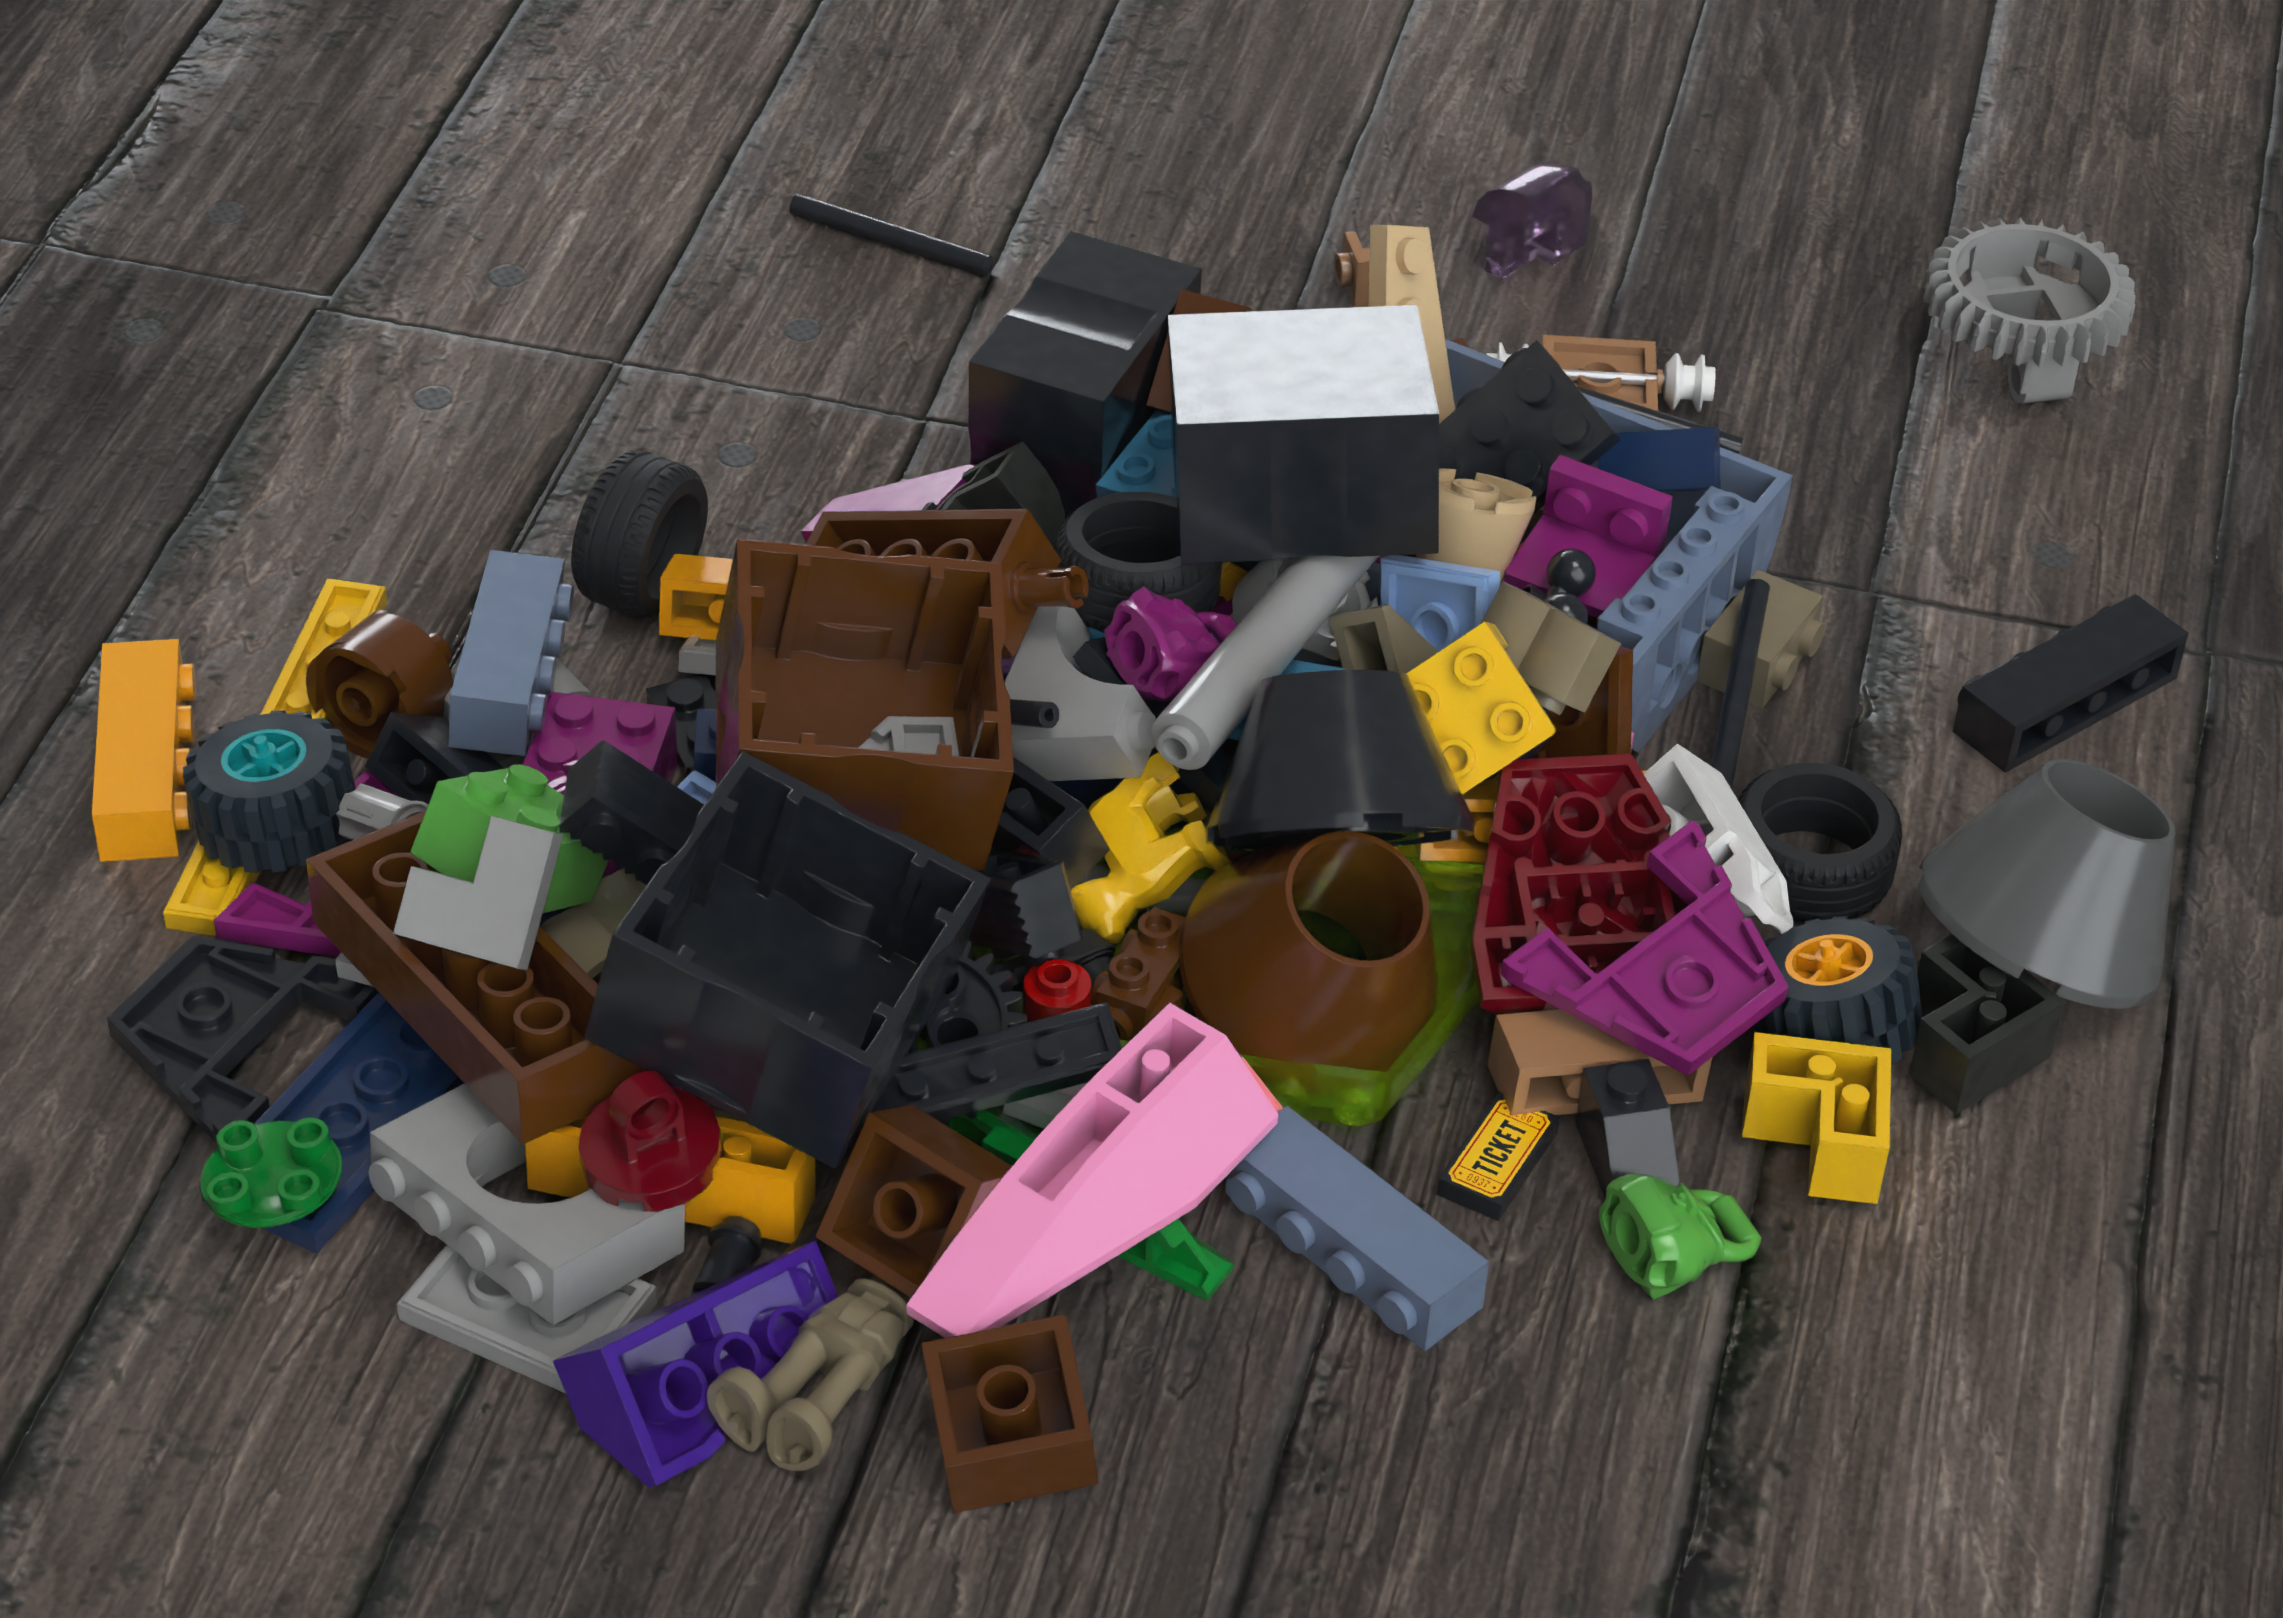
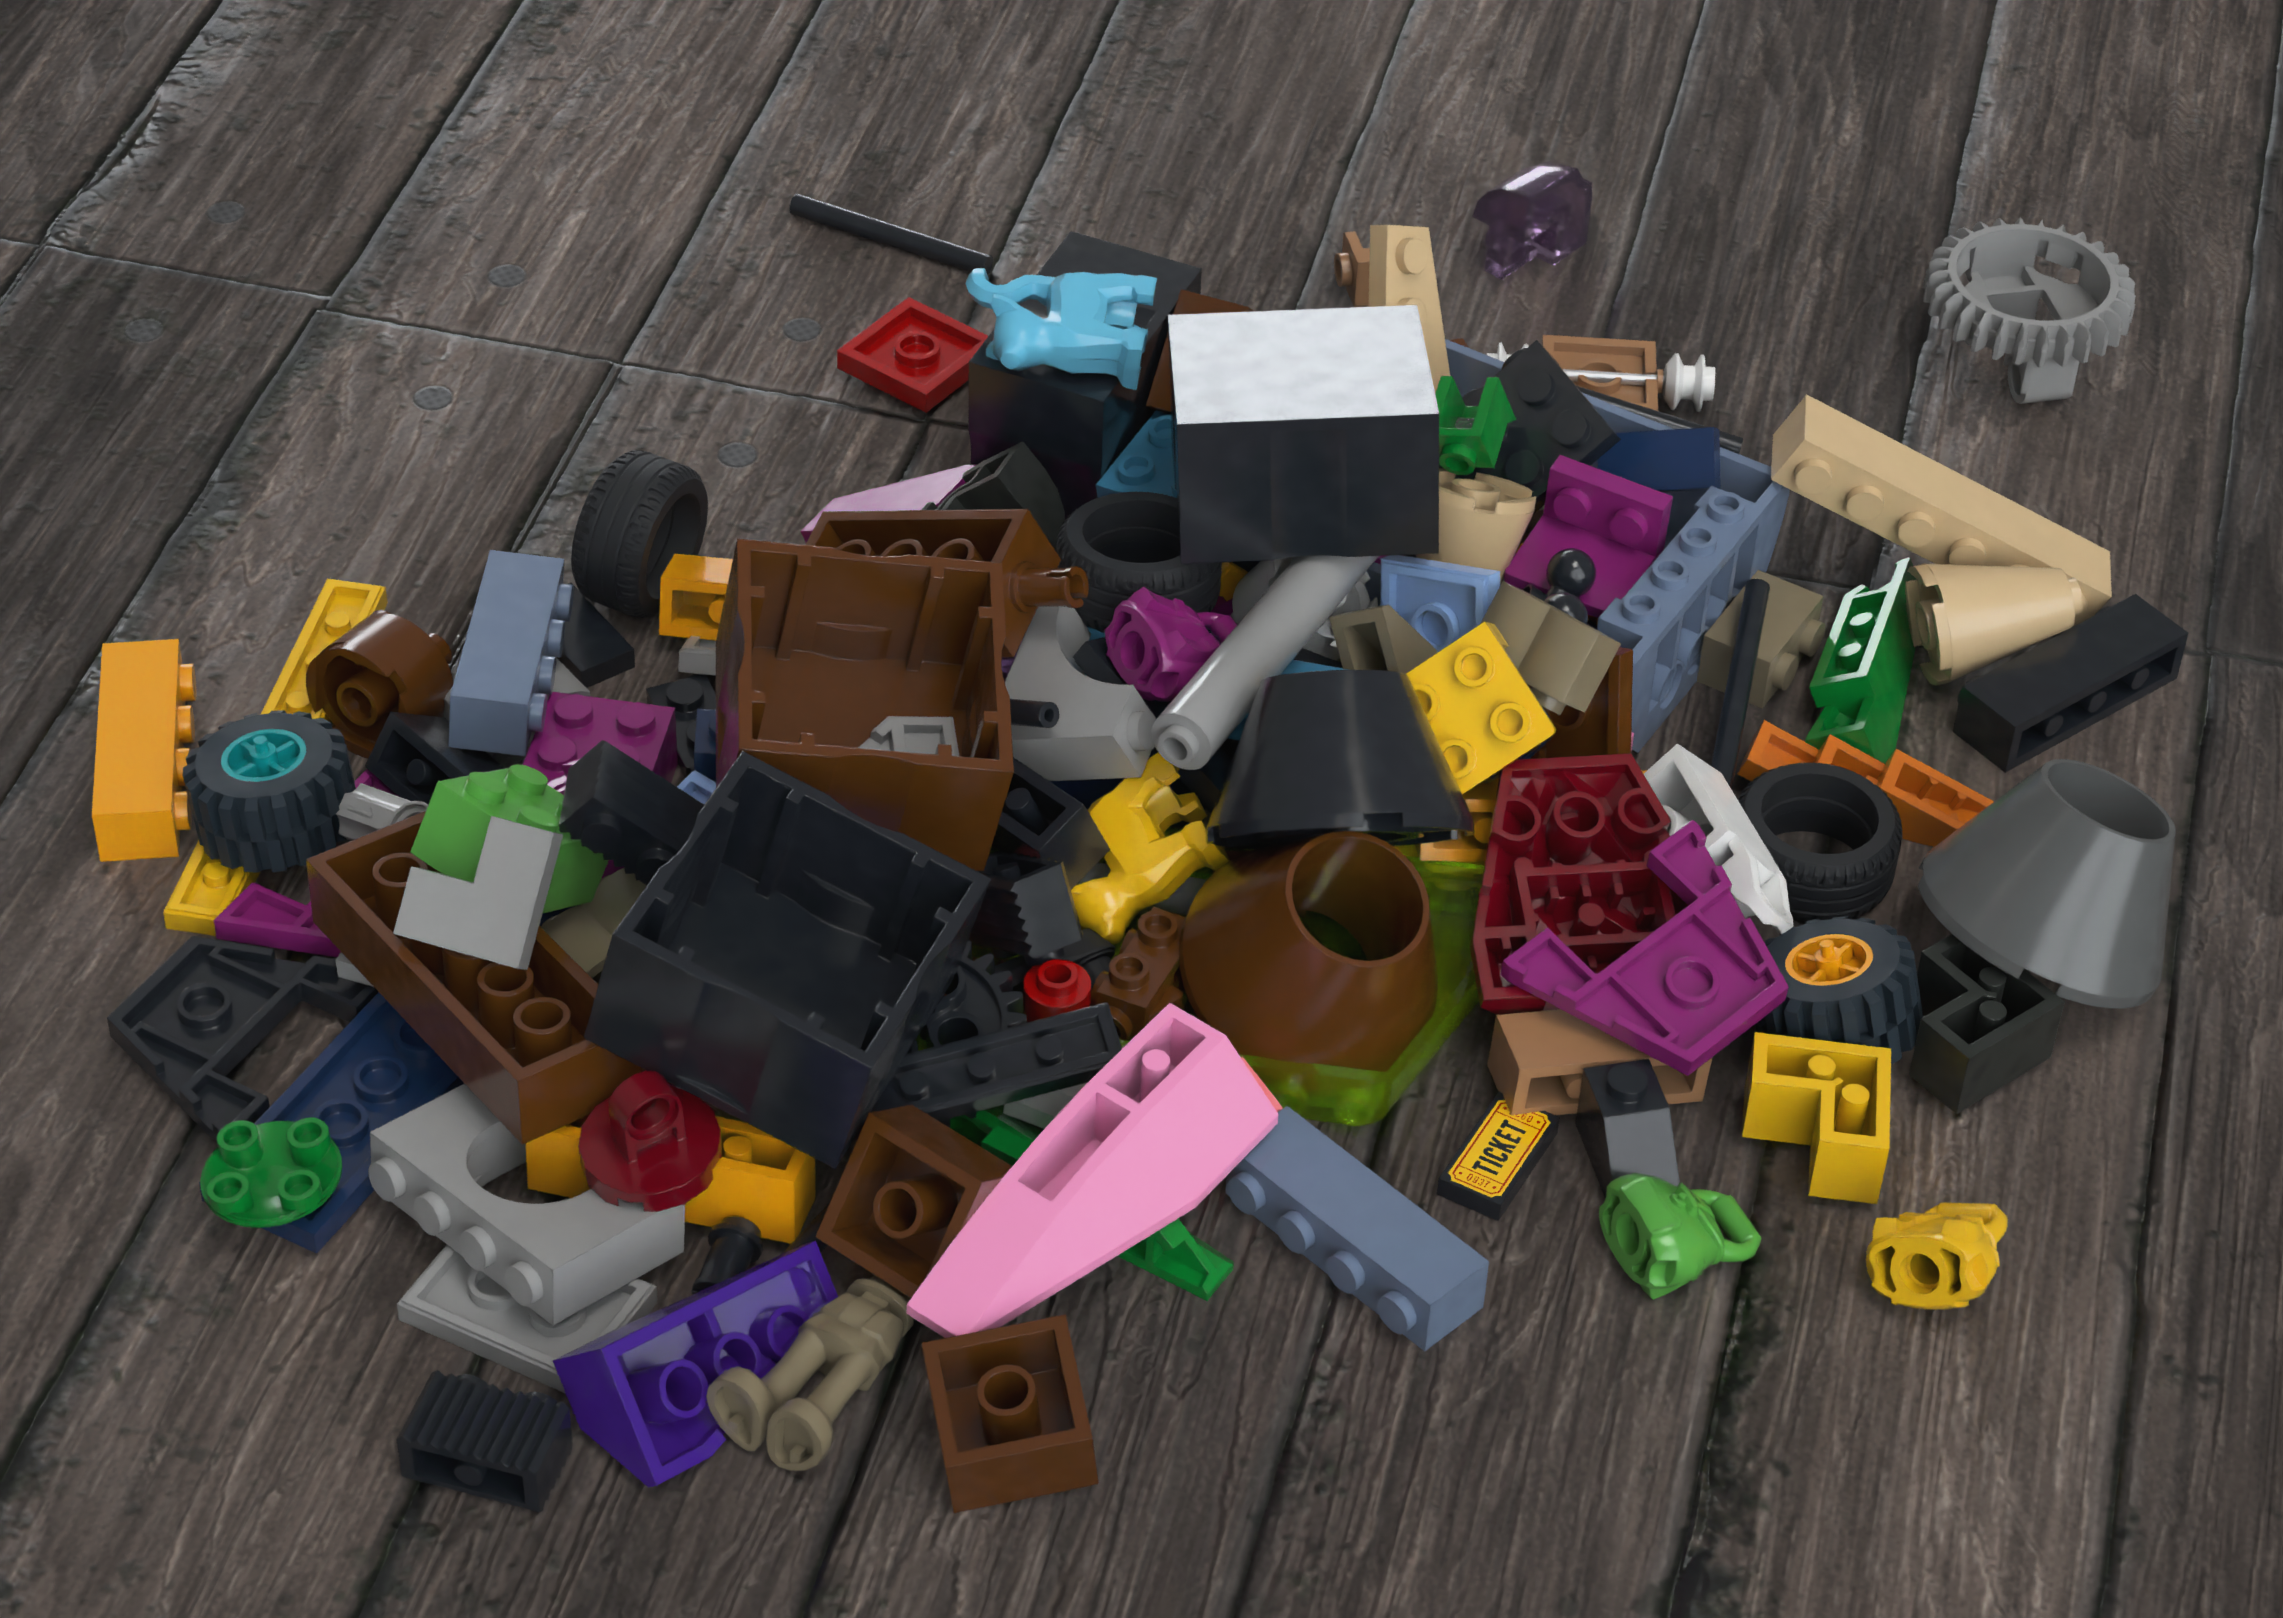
none -> black brick [397,1370,573,1512]
none -> black tile [556,583,635,688]
none -> red plate [837,297,988,413]
none -> medium azure animal [965,268,1157,390]
none -> green window [1435,376,1516,475]
none -> orange slope [1737,720,1994,847]
none -> tan brick [1771,394,2112,627]
none -> green wedge [1805,557,1916,764]
none -> yellow piece [1866,1202,2008,1310]
none -> tan cone [1905,563,2083,685]

